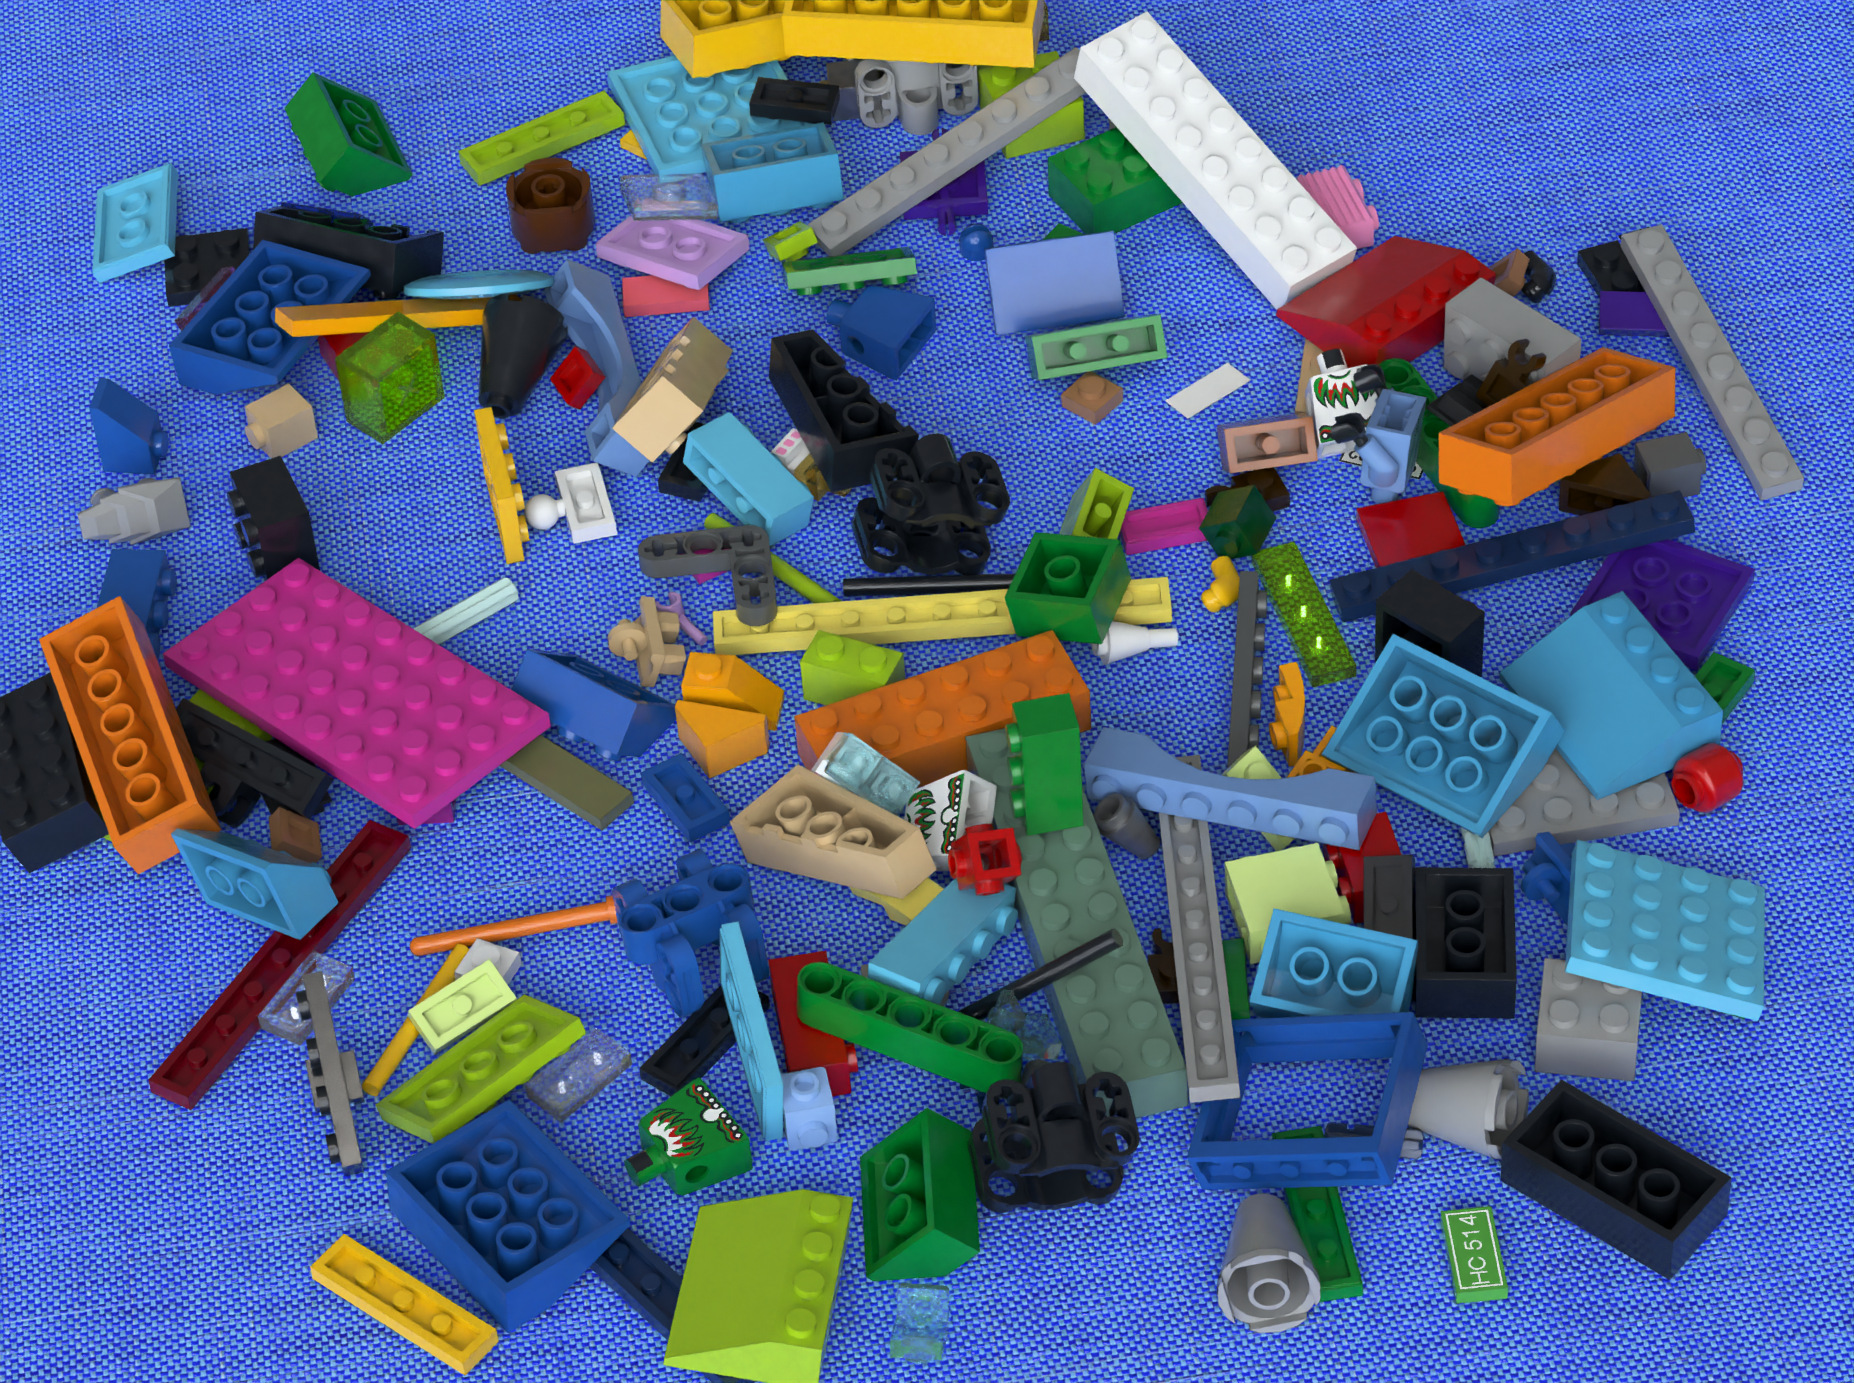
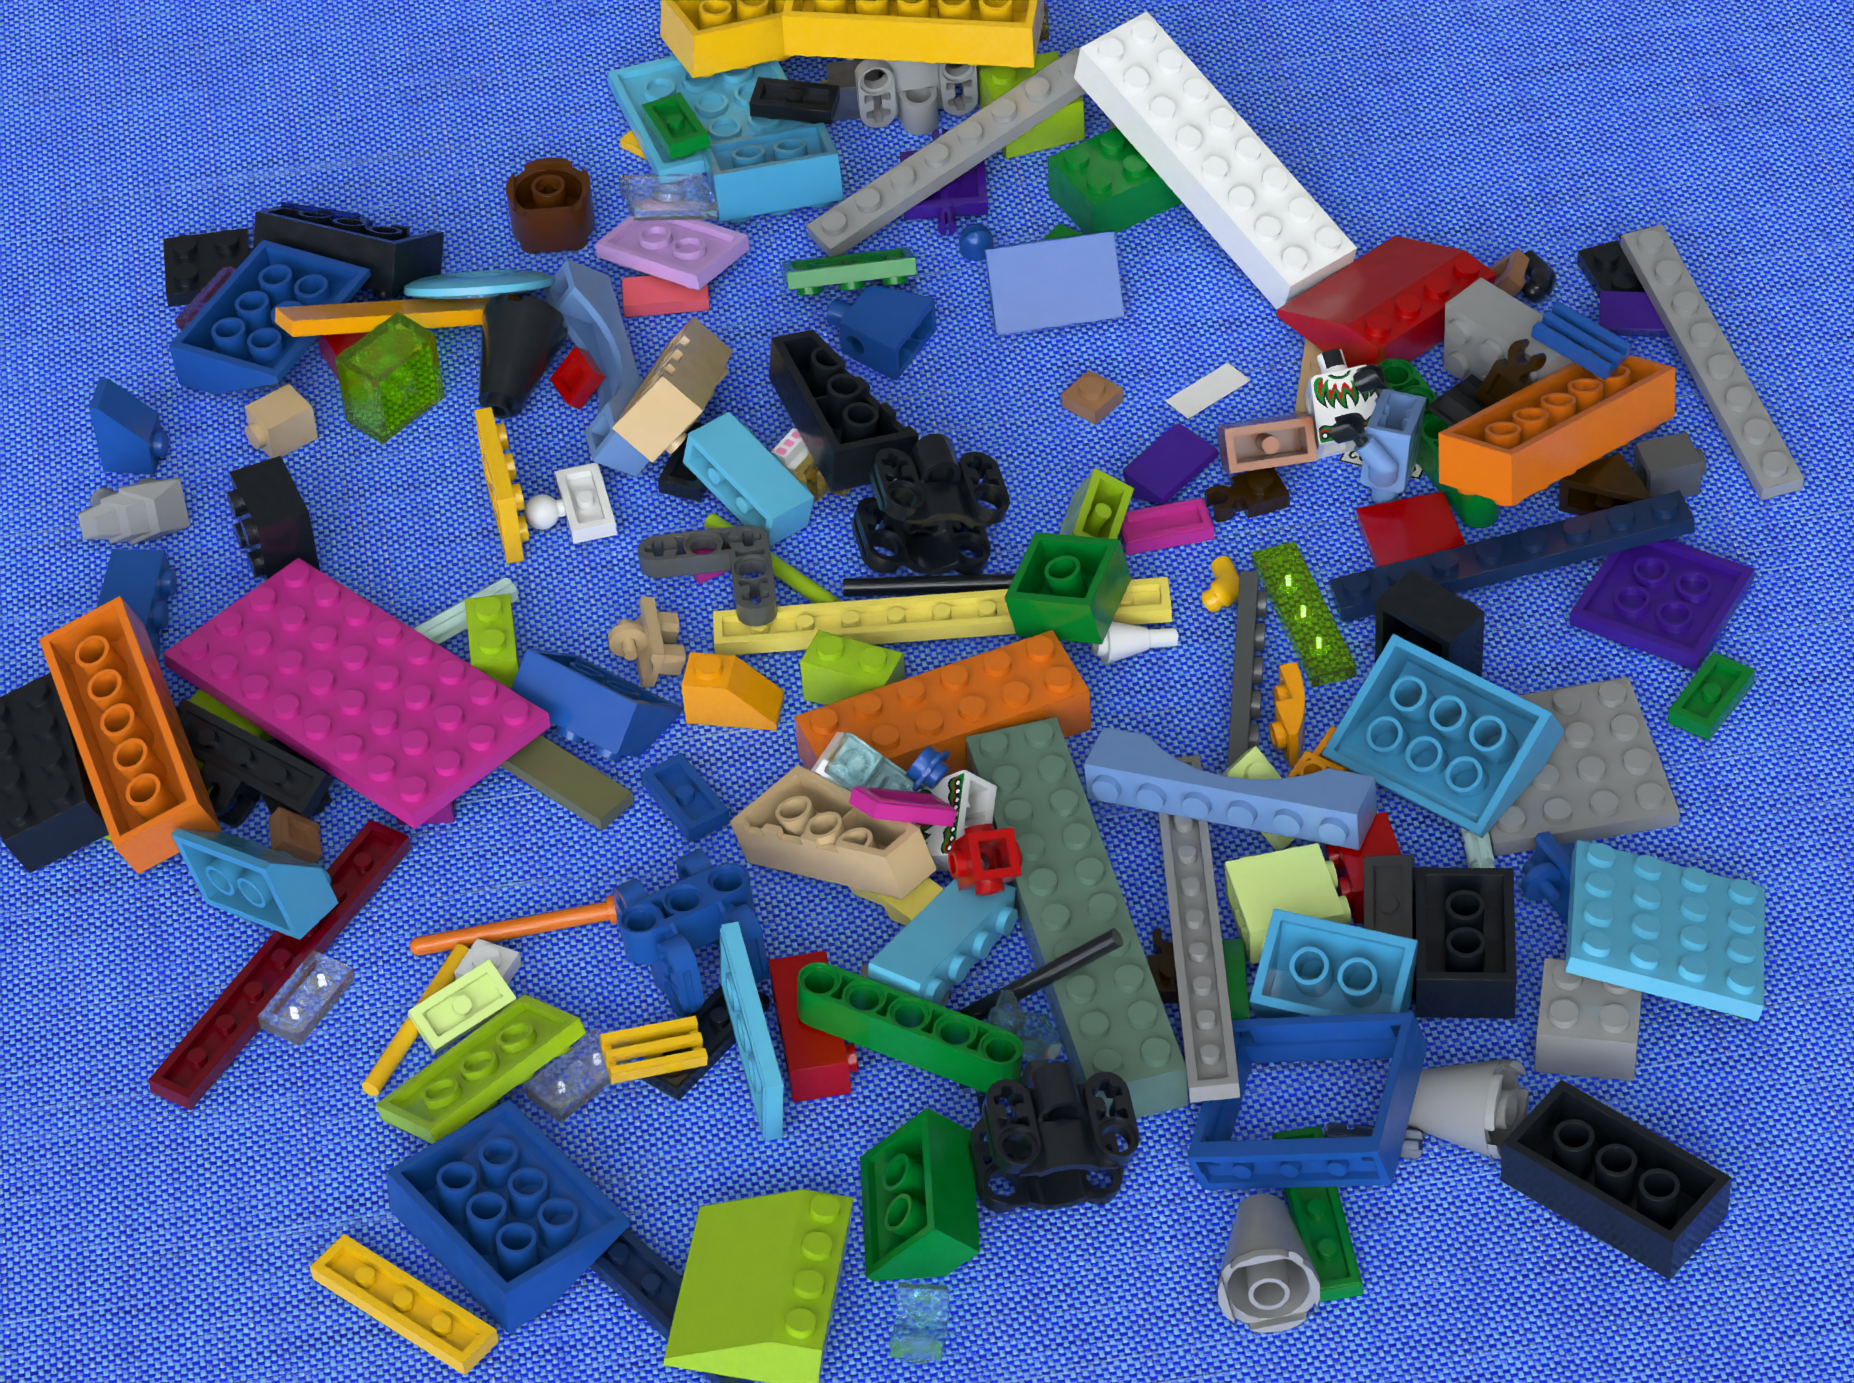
medium azure tile [92,163,178,283] -> none
green slope [284,72,413,197] -> none
plate [296,971,365,1176] -> none
lime plate [458,90,625,186] -> none
green torso [624,1077,753,1196] -> none
lavender hand [655,592,708,646] -> none
light orange slope [675,700,770,779] -> none
lime plate [763,221,818,262] -> none
light blue bracket [781,1067,838,1151] -> none
green brick [1005,693,1084,836] -> none
brick [1025,314,1168,380] -> none
flat silver cone [1093,793,1160,860] -> none
dark green brick [1199,485,1276,559] -> none
bright pink brick [1297,165,1379,249] -> none
bright green tile [1440,1206,1508,1304] -> none
dark azure slope [1499,591,1723,800] -> none
red head [1671,743,1744,813] -> none
none -> lime brick [465,593,520,689]
none -> yellow tile [599,1015,708,1084]
none -> green plate [641,92,711,160]
none -> dark pink tile [849,786,957,827]
none -> blue plate [906,746,950,792]
none -> dark purple slope [1123,424,1219,504]
none -> blue tile [1531,301,1632,380]

